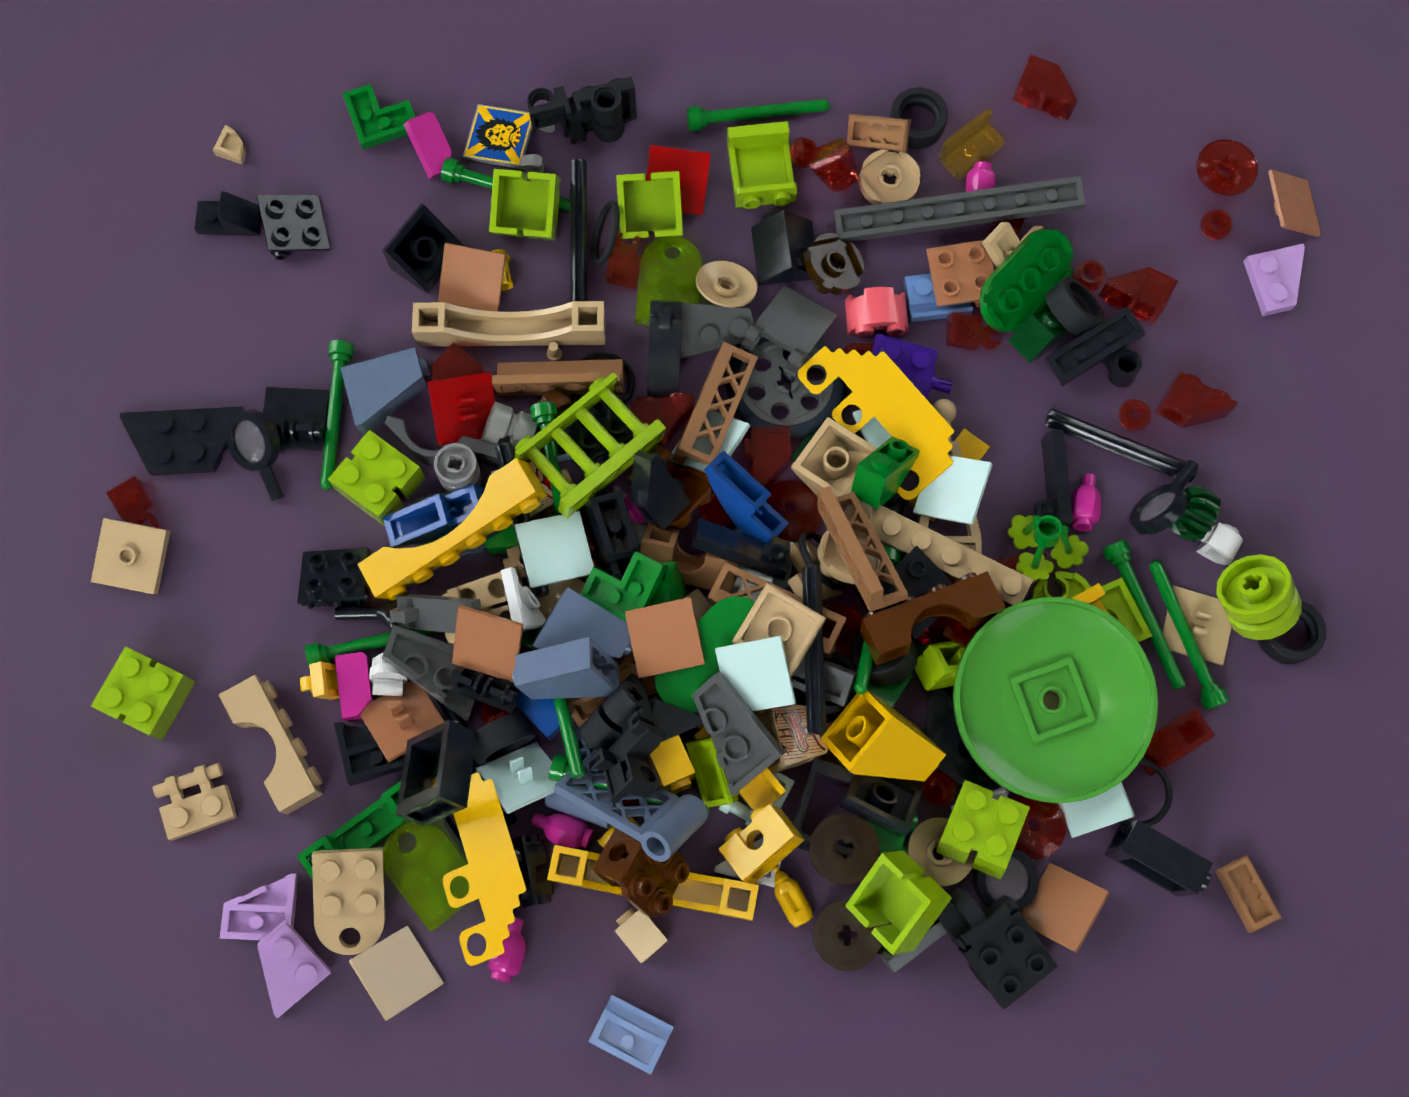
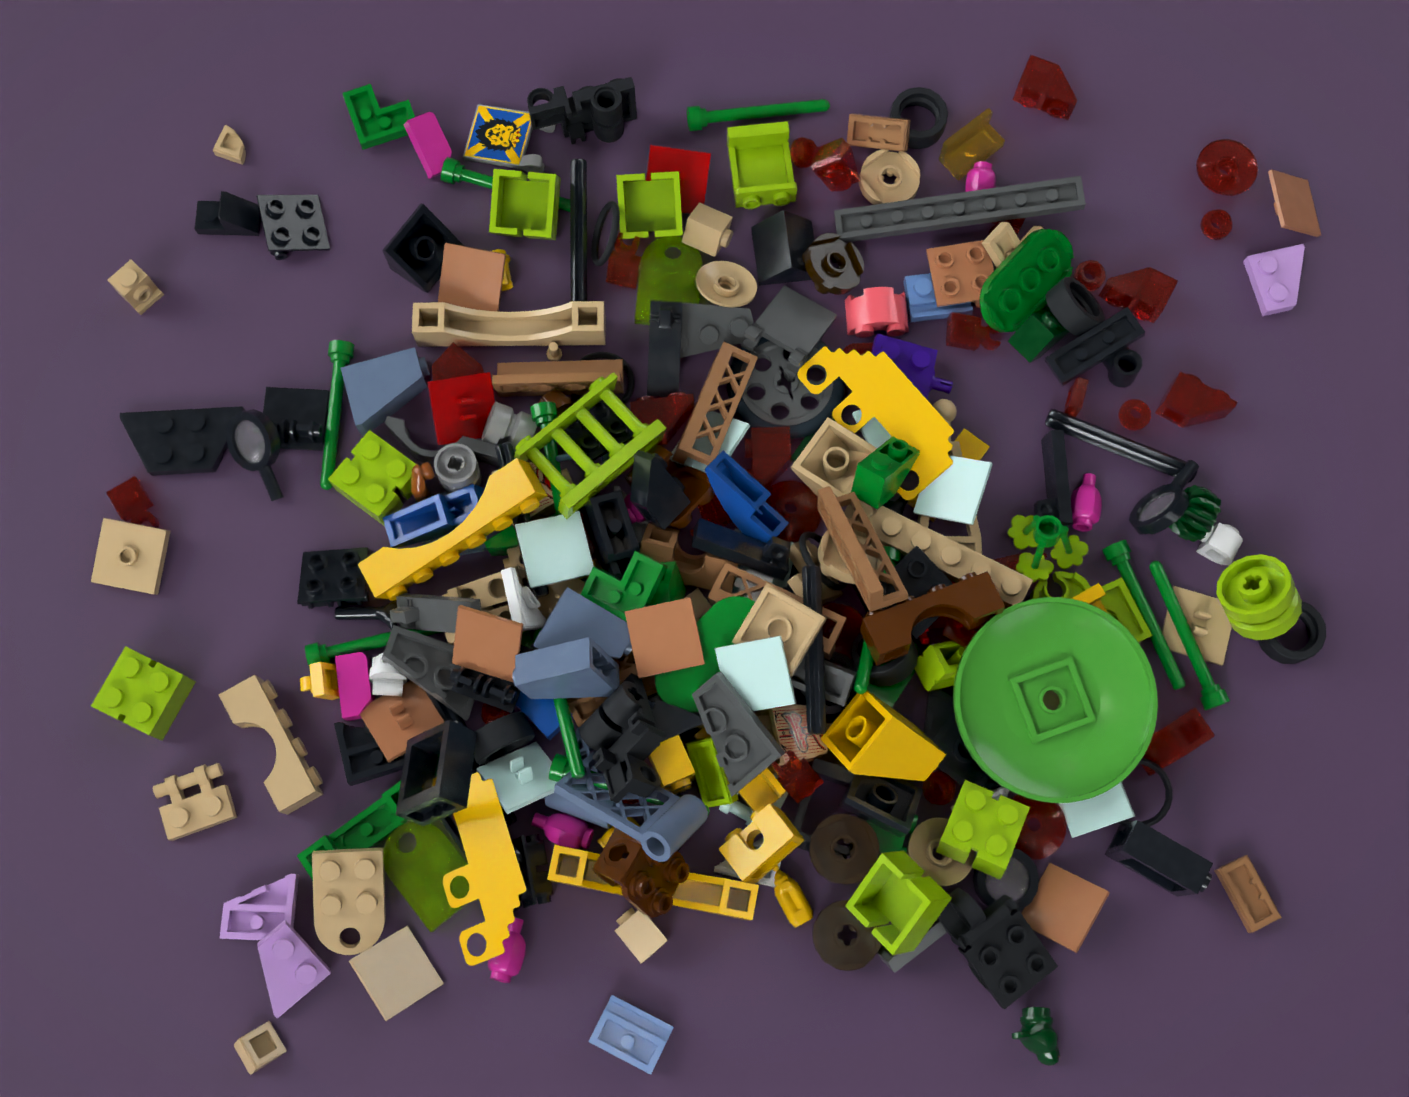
none -> tan brick [108,259,164,315]
none -> tan slope [234,1021,287,1075]
none -> dark orange arm [411,462,435,502]
none -> tan brick [682,202,733,257]
none -> clear red plate [772,750,824,803]
none -> dark green animal [1011,1007,1060,1066]
none -> clear red tile [1063,377,1089,417]

